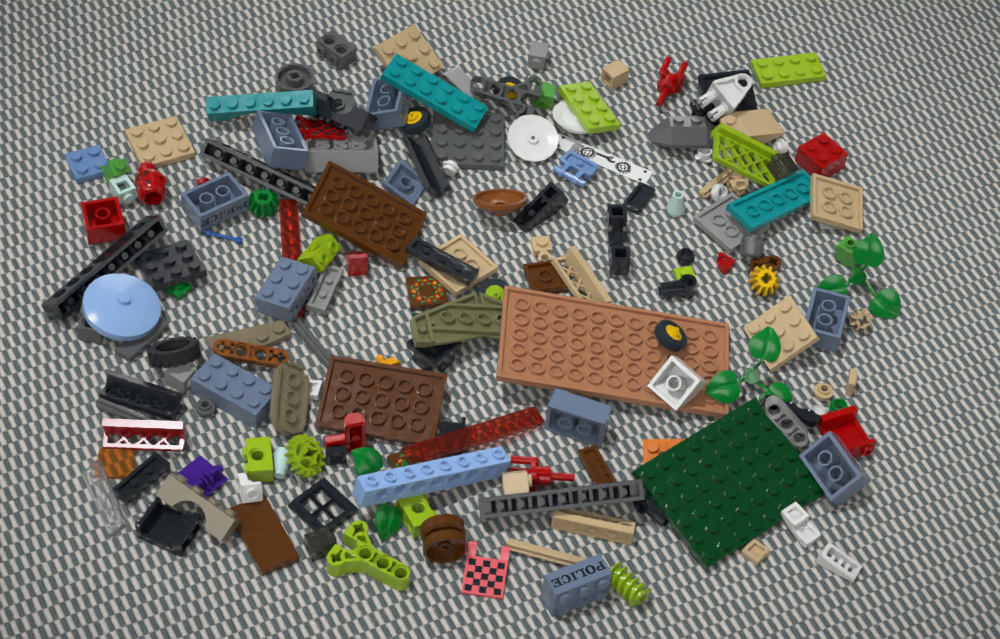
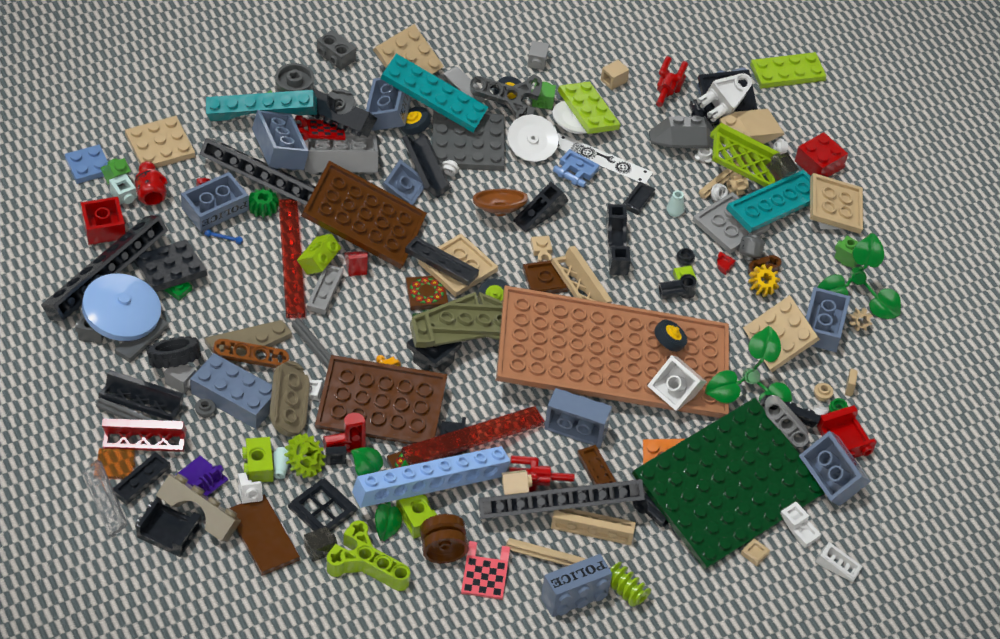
sand blue brick [255,256,318,323] -> none

